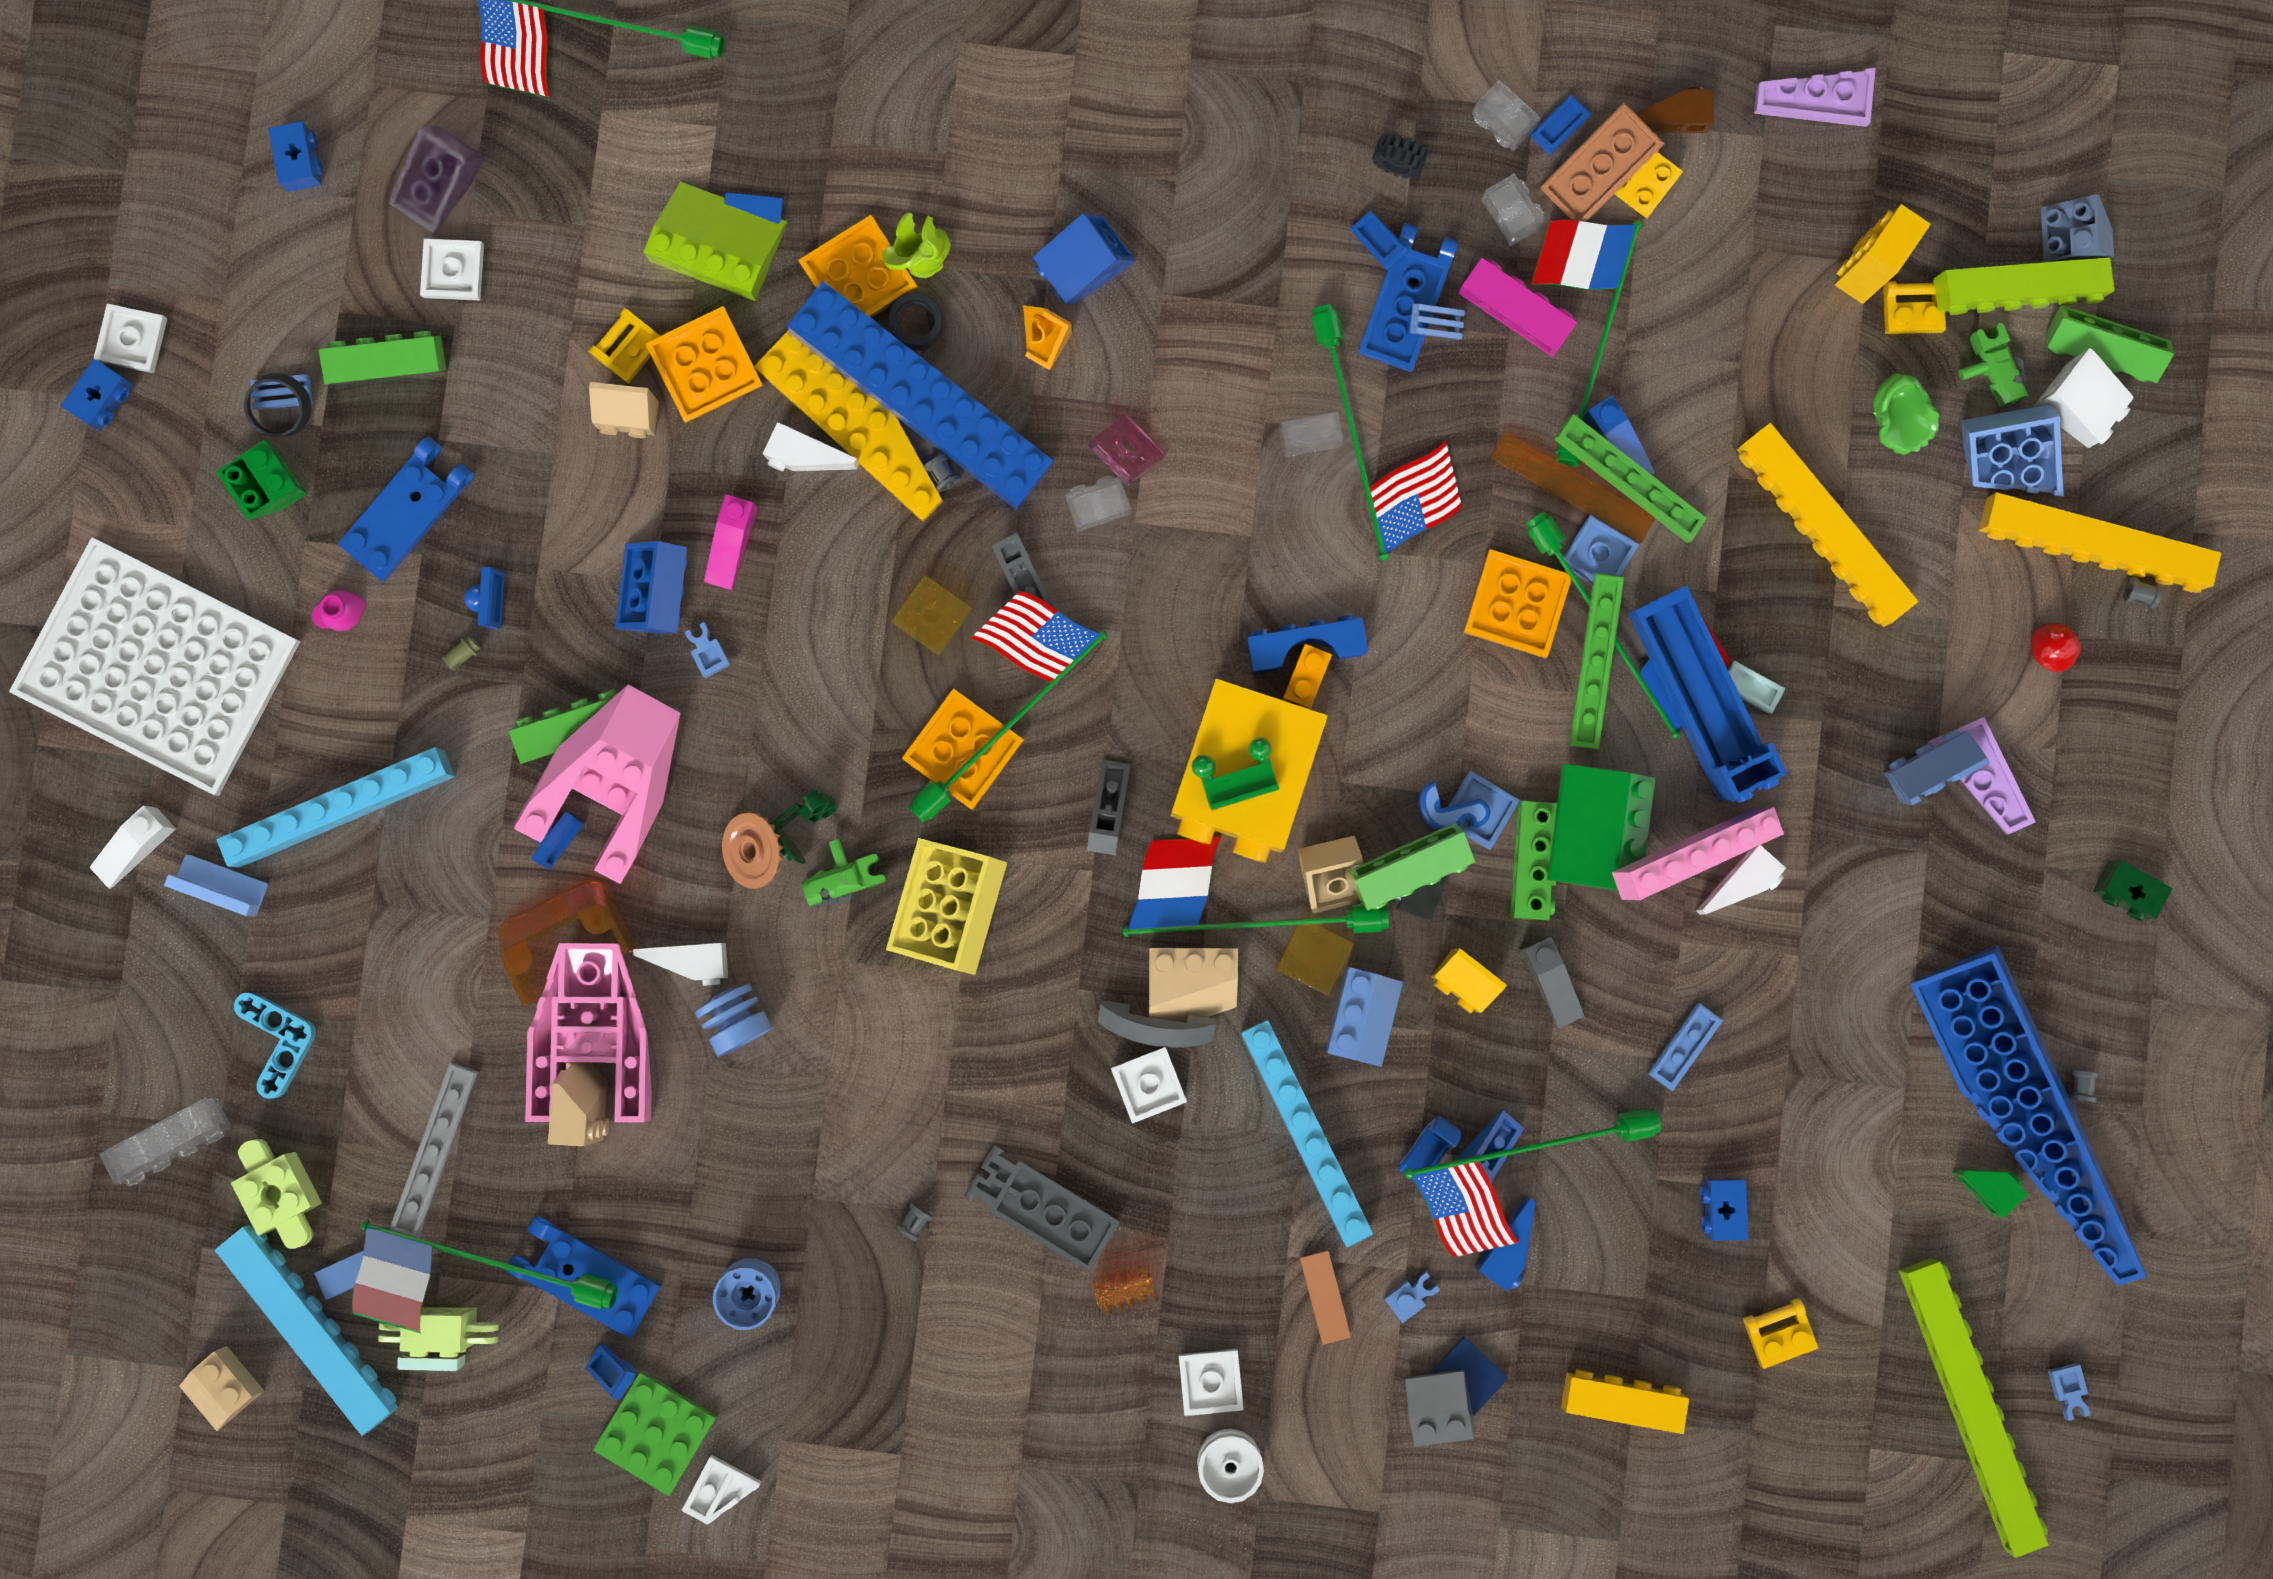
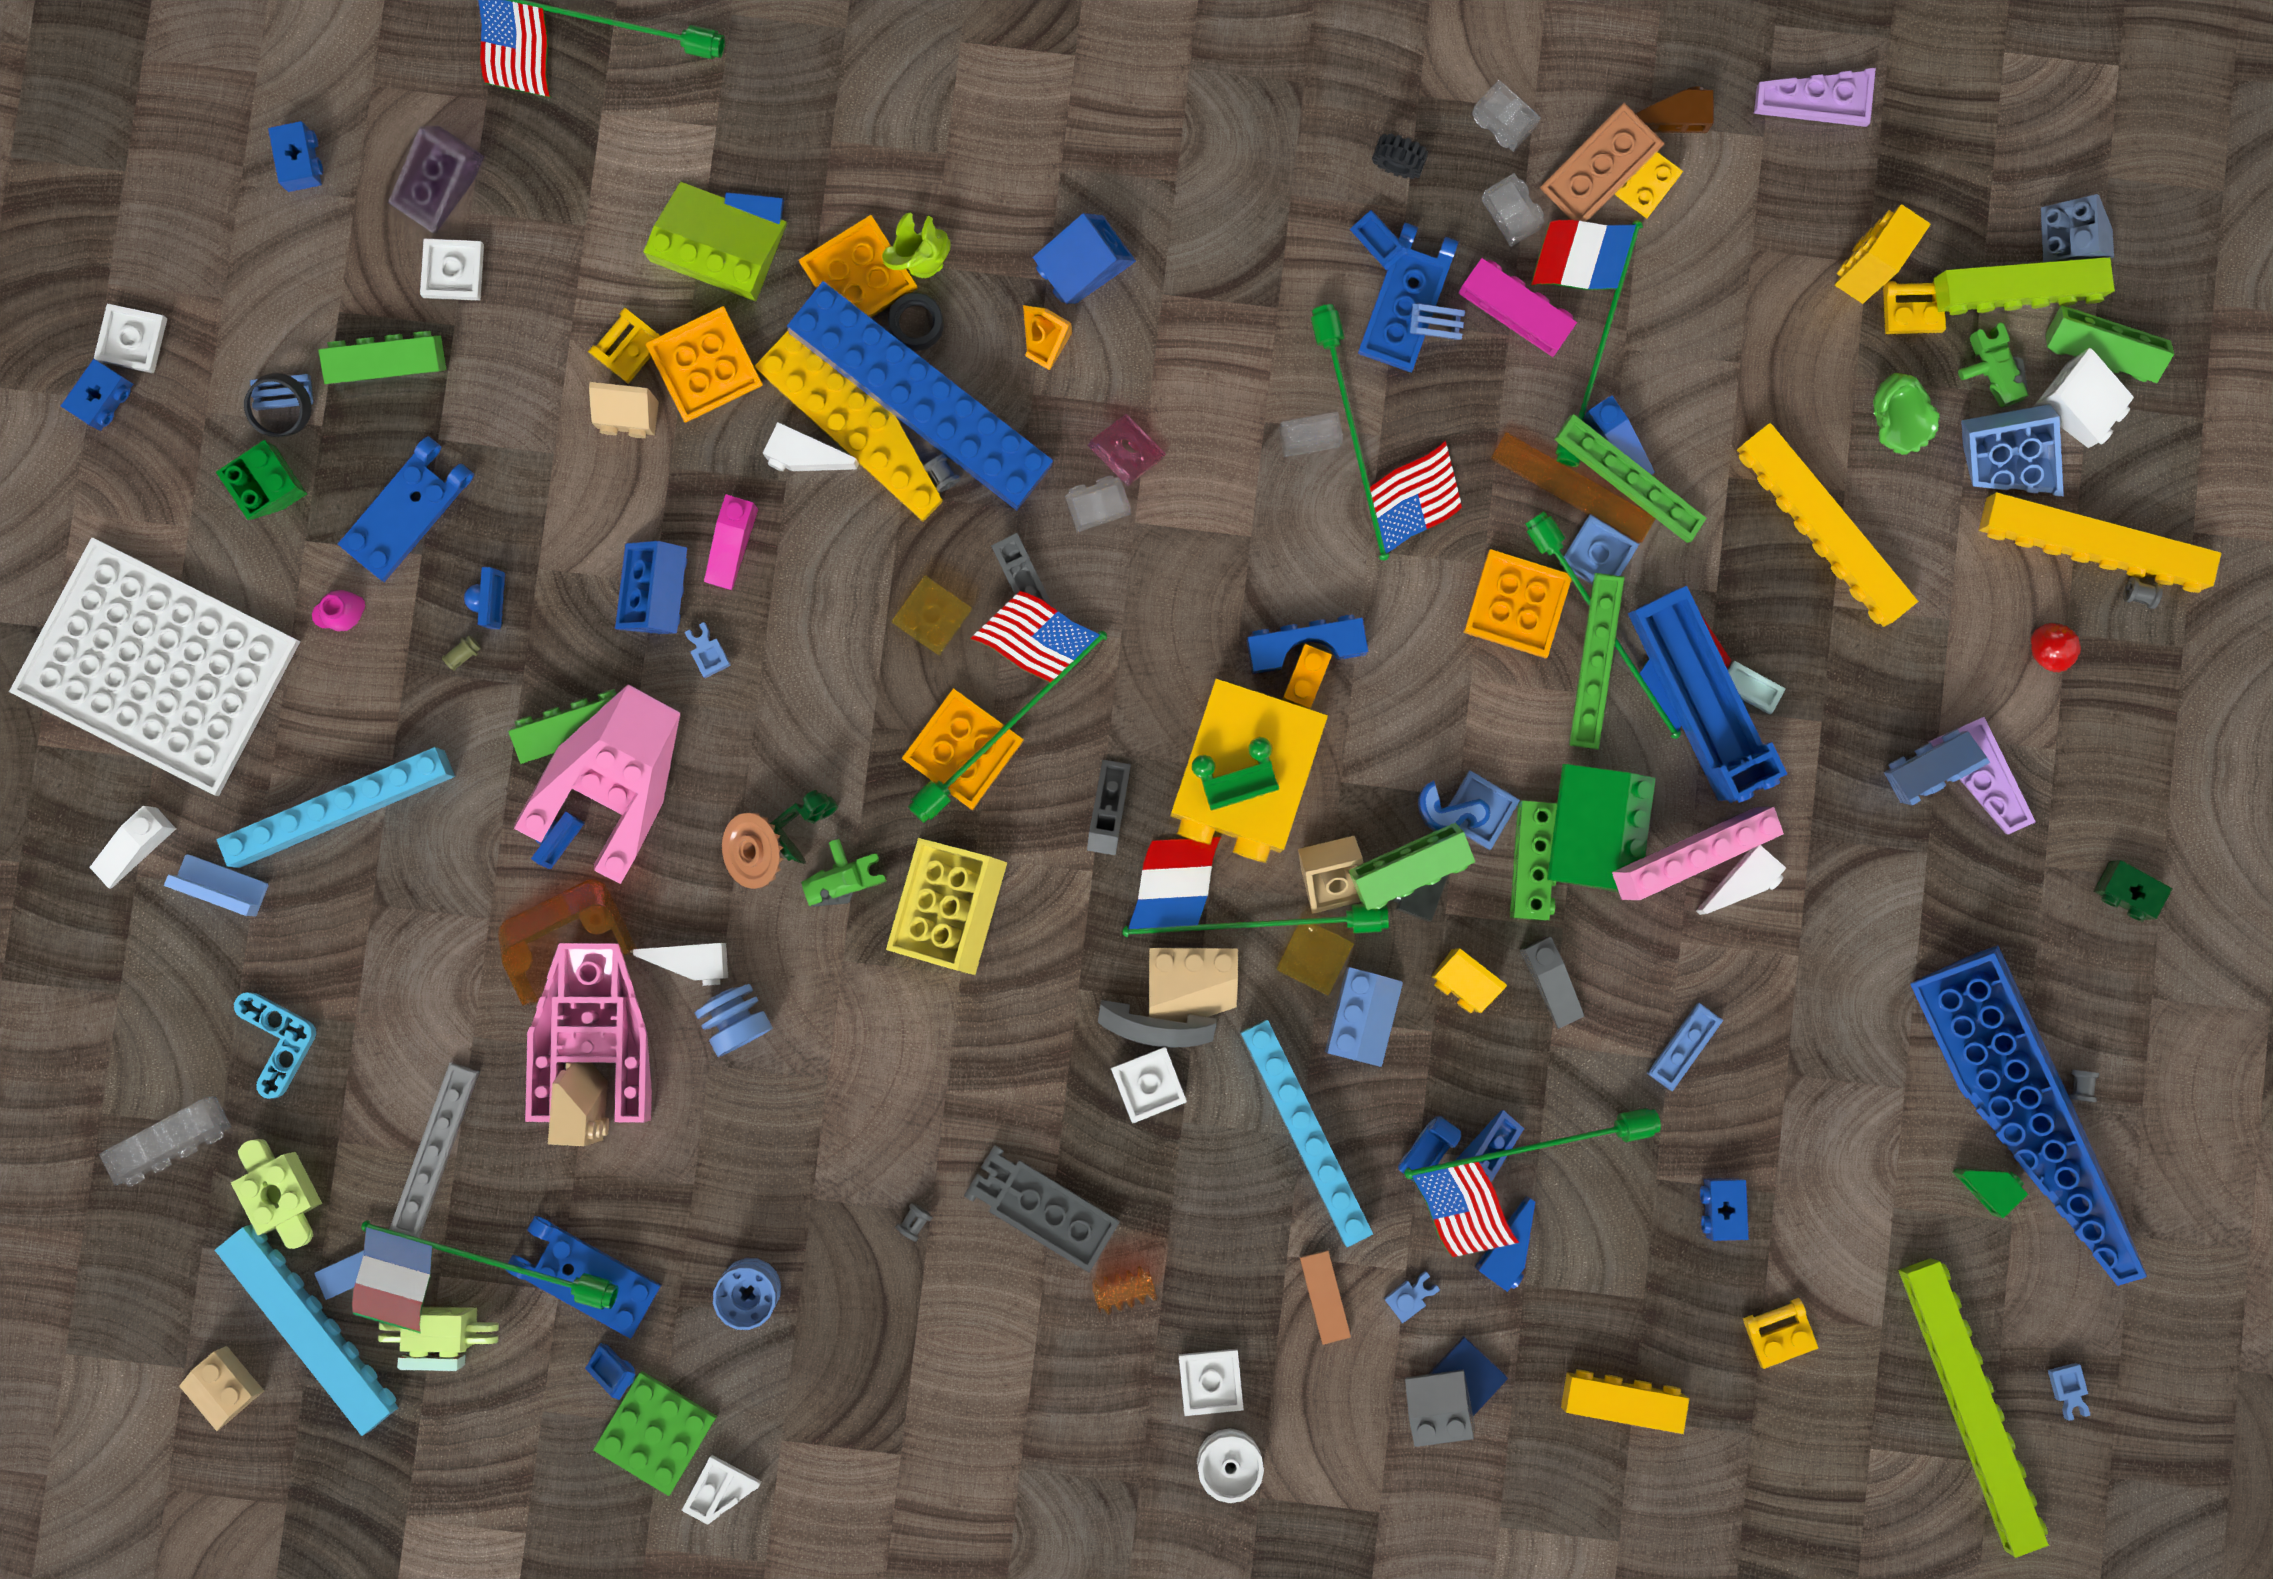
blue tile [1530,94,1591,156] -> none

